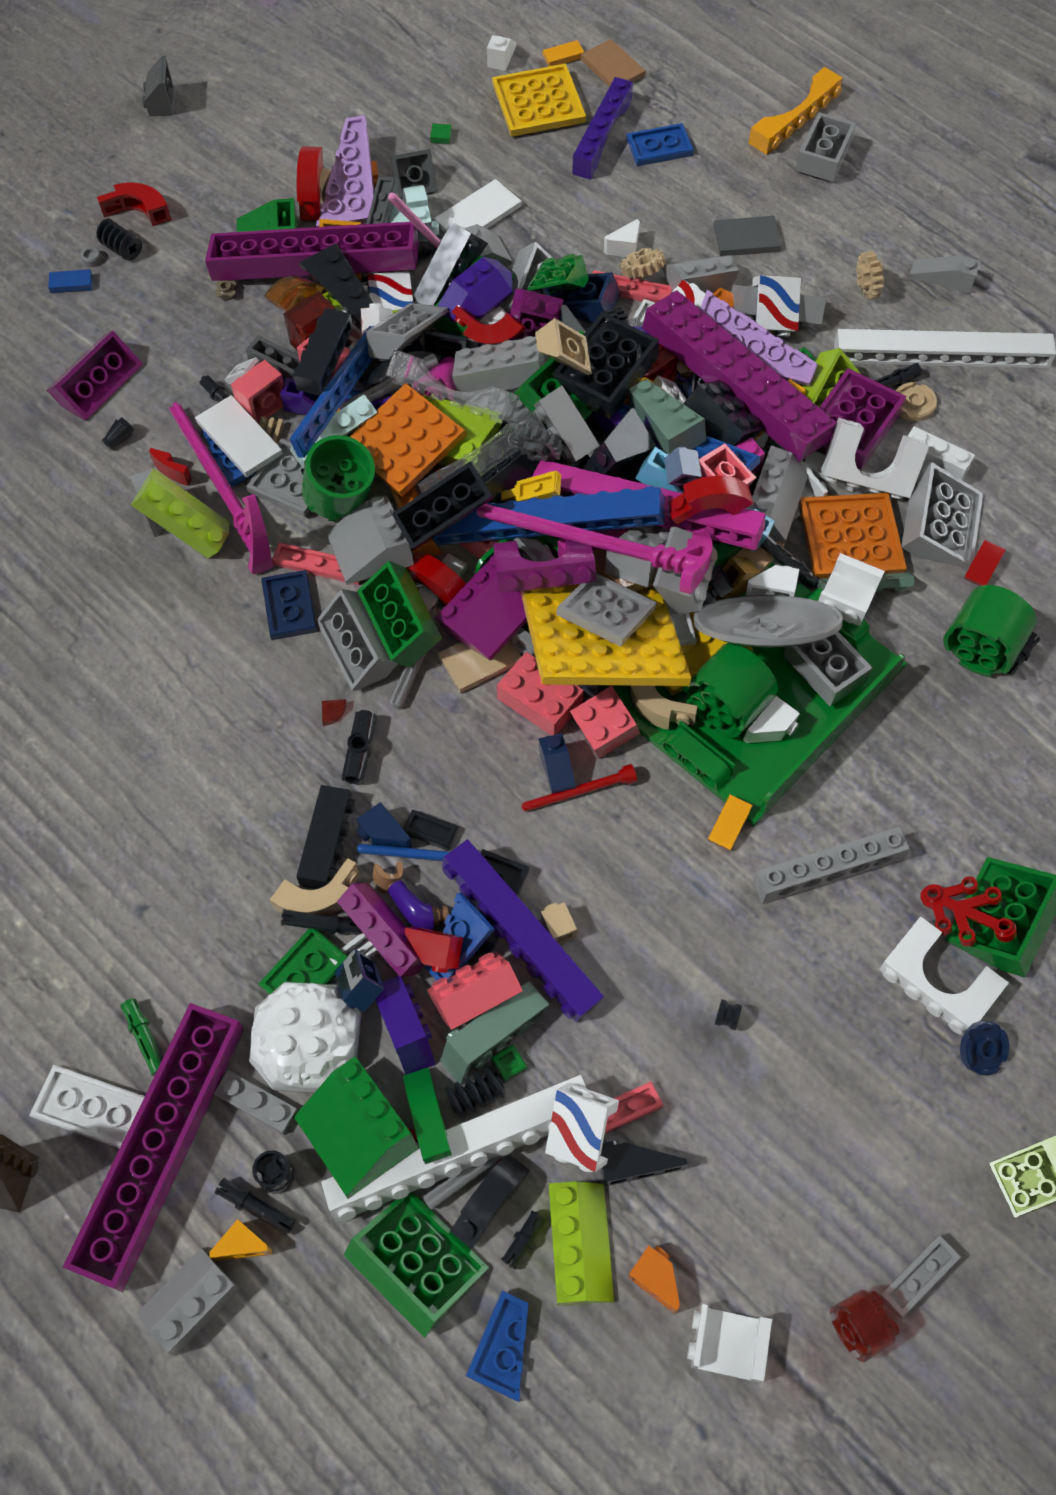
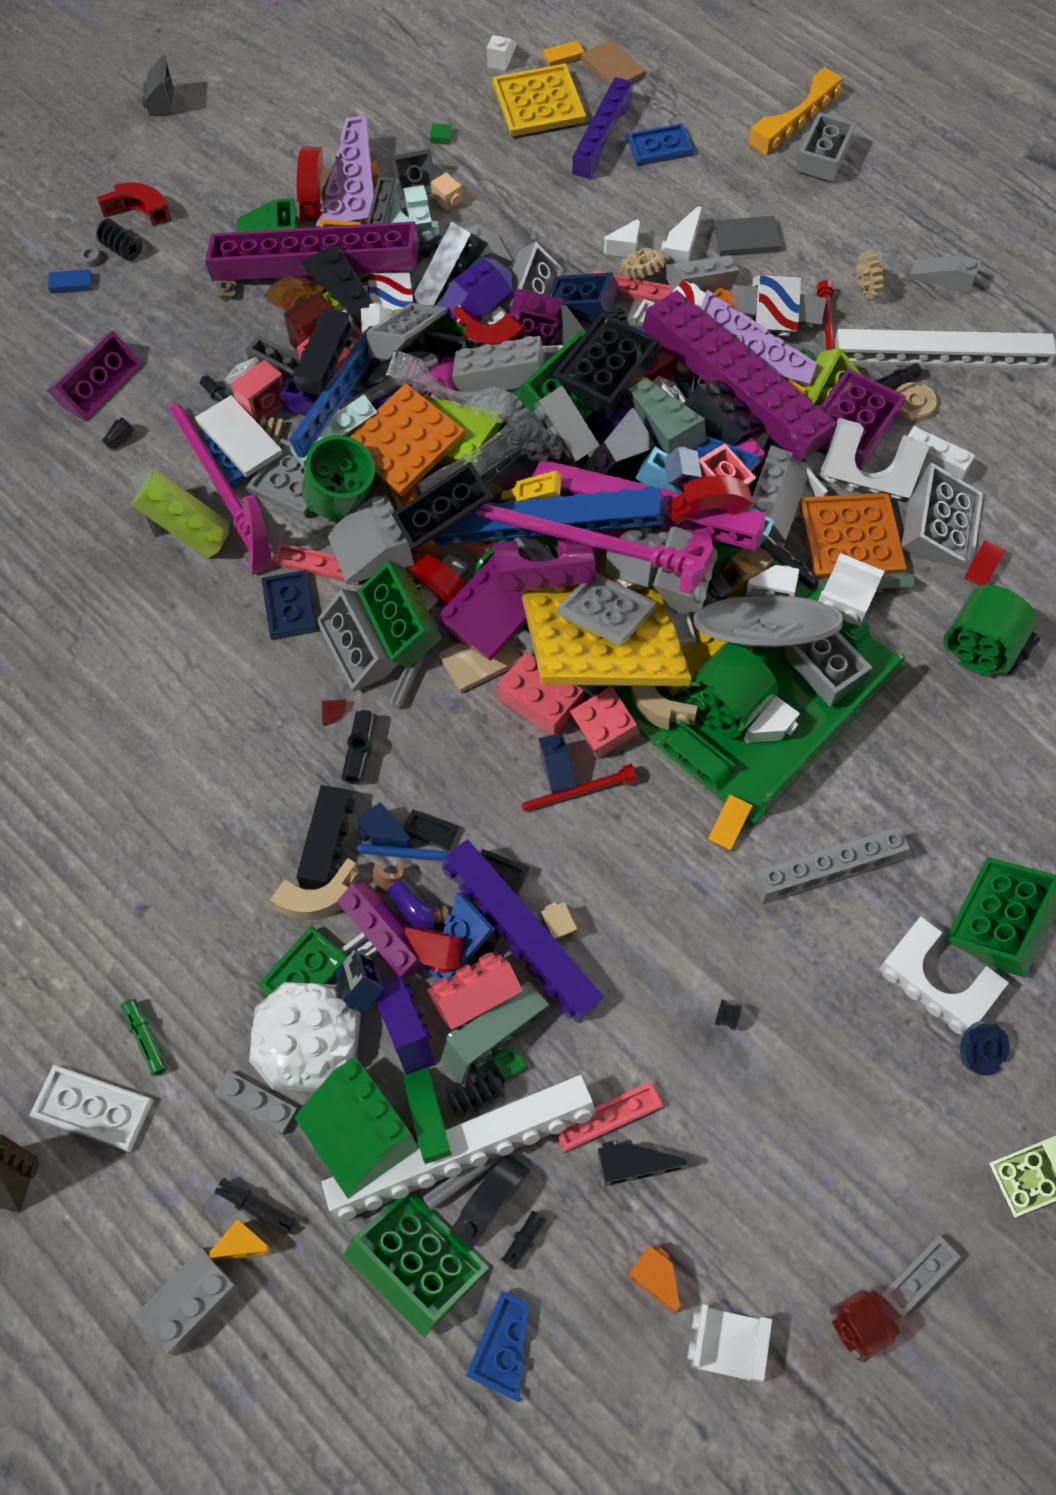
magenta brick [62,1003,244,1292] -> none
red slope [149,448,192,486] -> none
black wheel [252,1150,294,1194] -> none
black pin [281,909,360,936] -> none
bright pink piece [388,193,441,248] -> none
white tile [434,179,522,233] -> none
green slope [527,254,589,295] -> none
tan slope [535,318,592,375] -> none
panel [545,1083,619,1172] -> none
lime slope [548,1181,614,1307] -> none
red plant [920,876,1017,946] -> none
none -> light nougat brick [431,172,462,211]
none -> white slope [661,207,702,264]
none -> red piece [816,280,835,351]

